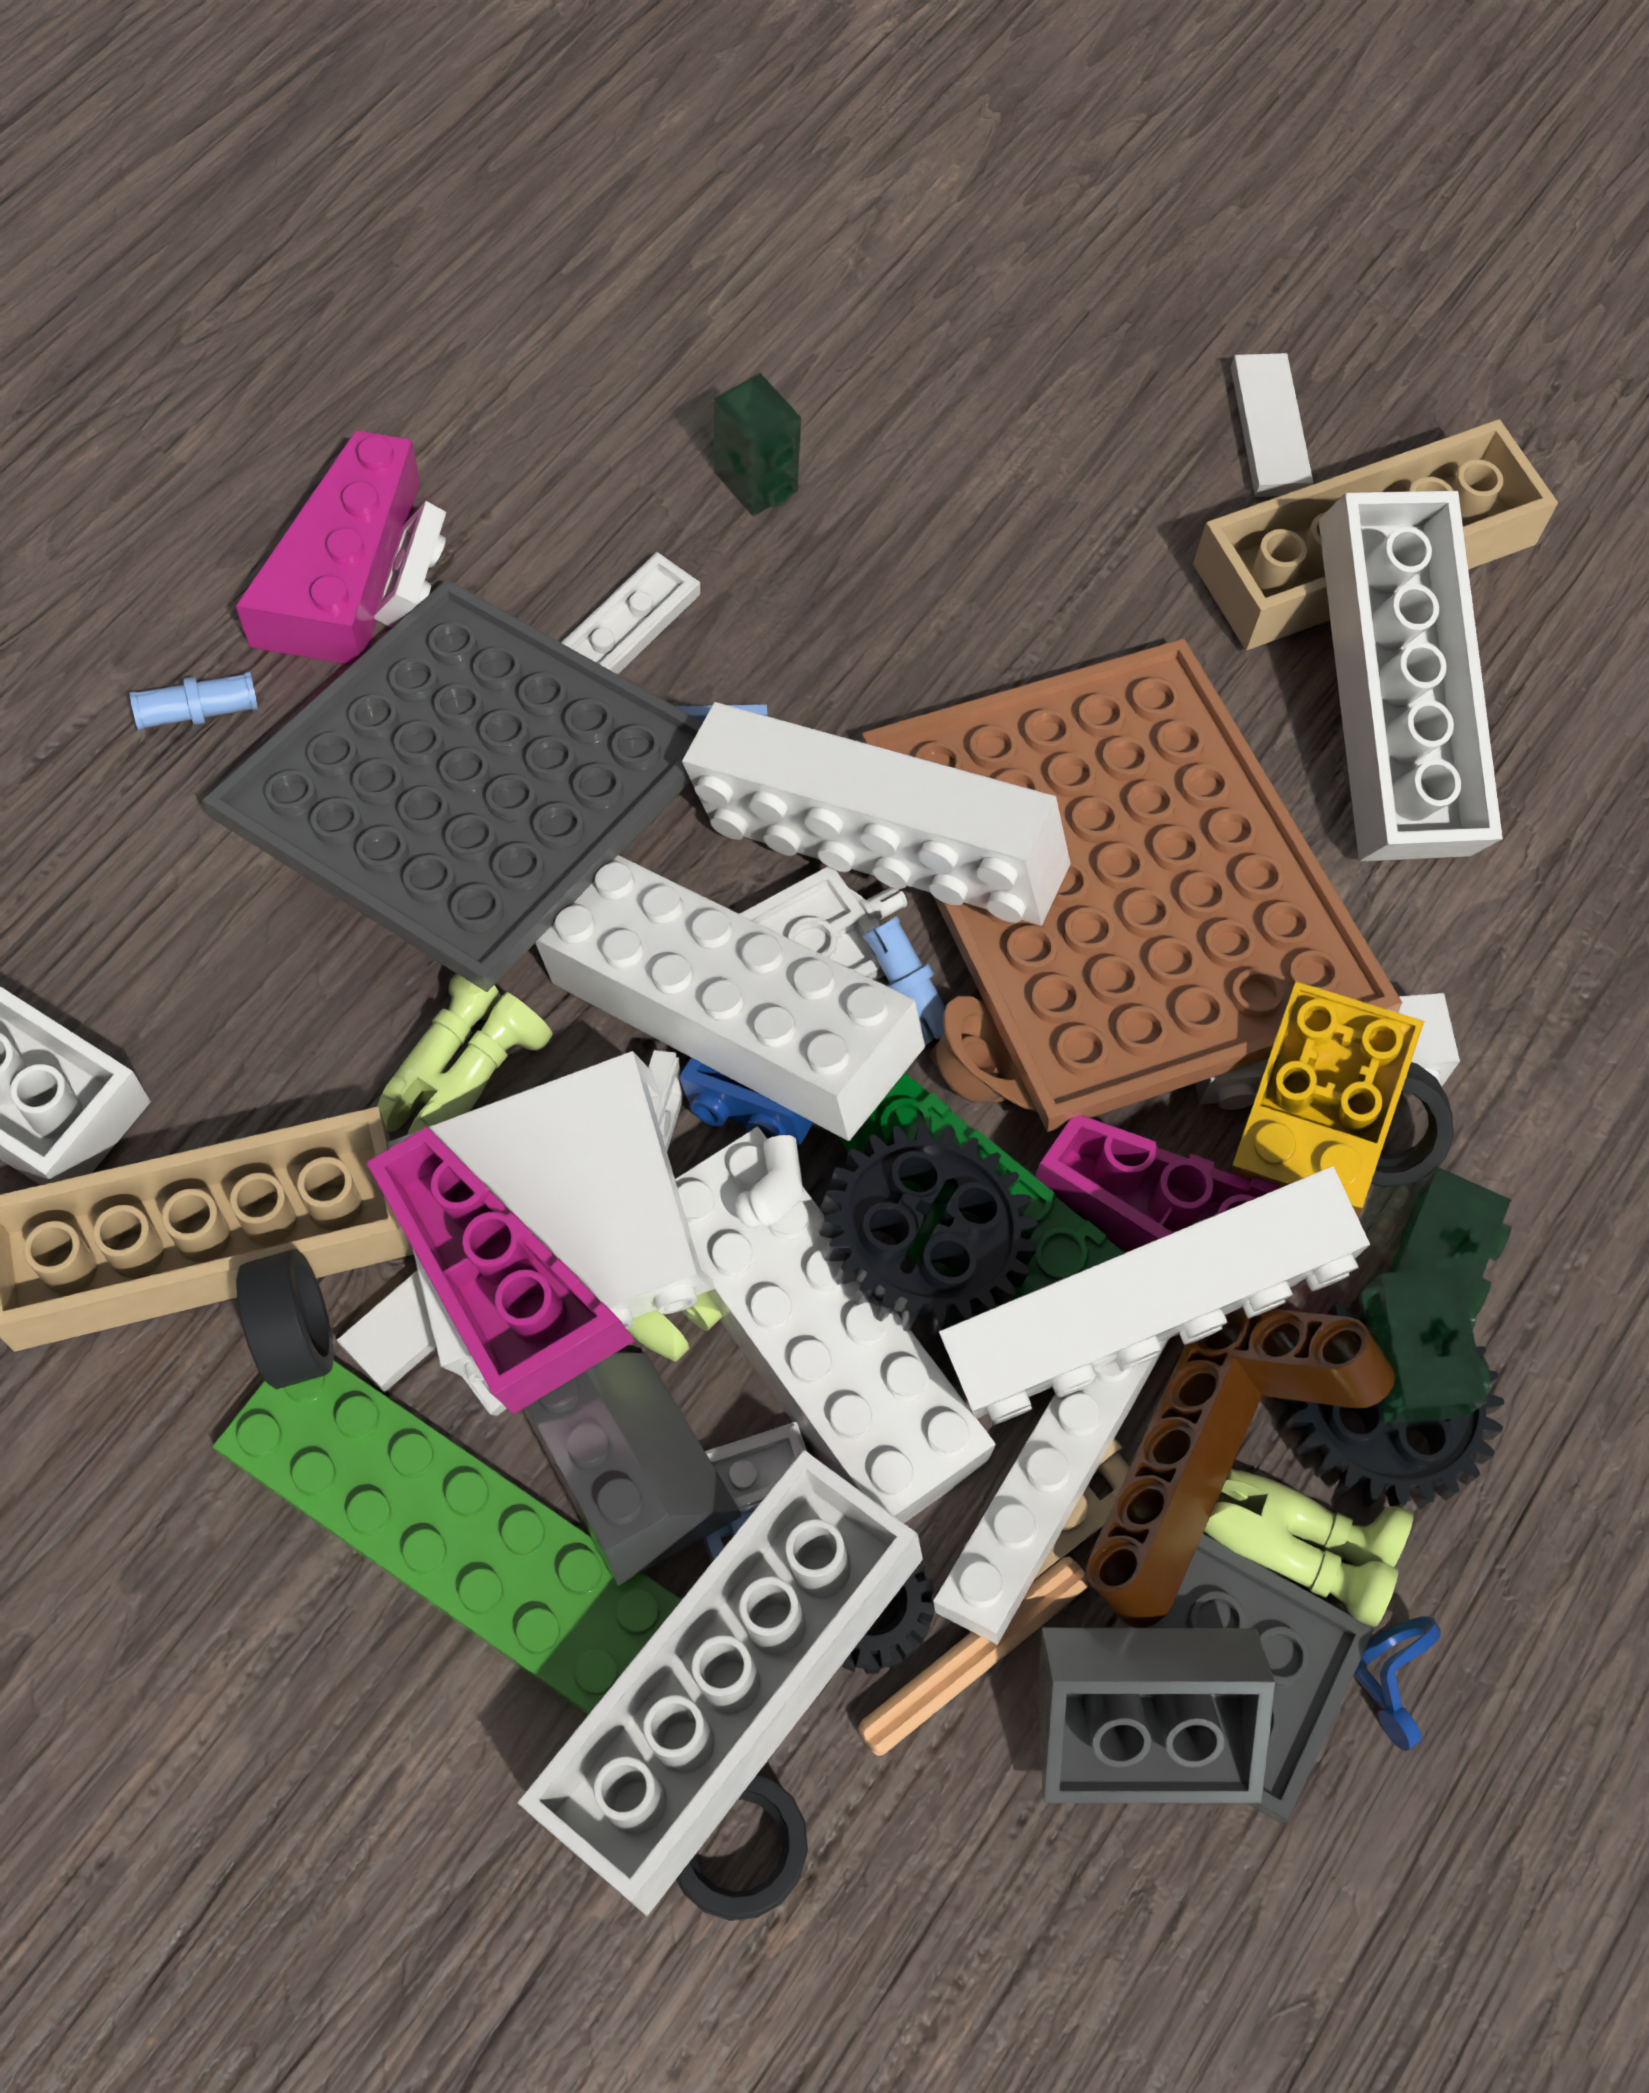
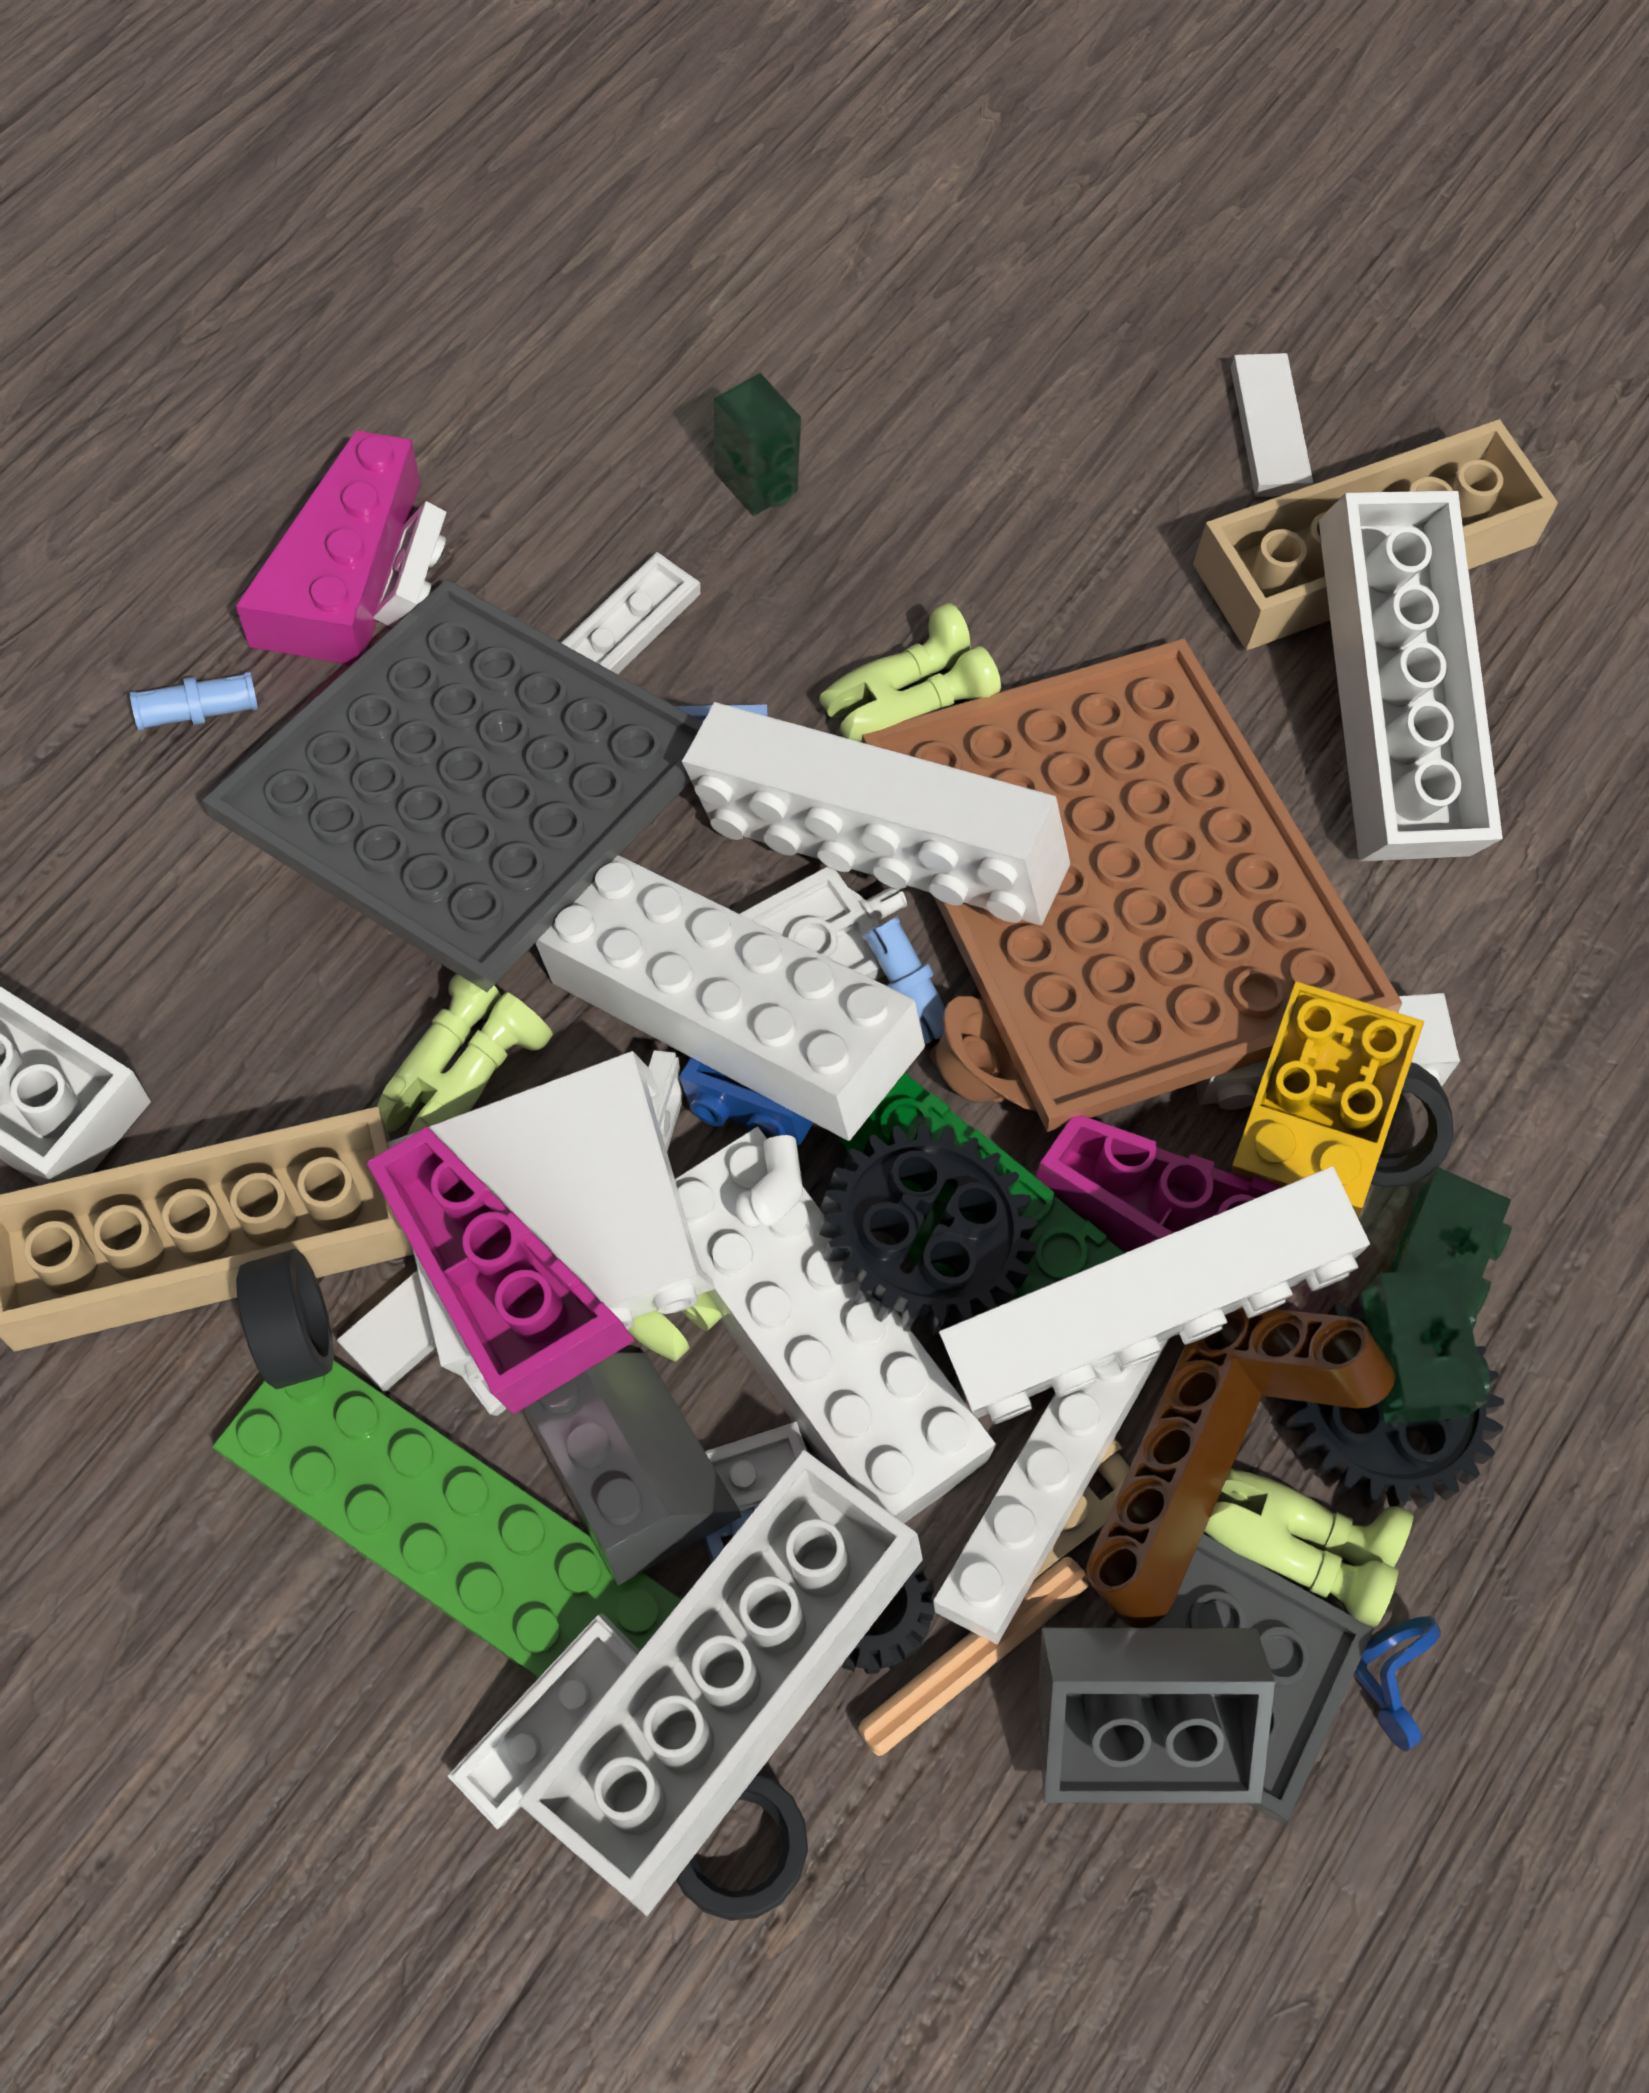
none -> white tile [448,1613,640,1829]
none -> yellowish green piece [819,603,1001,742]

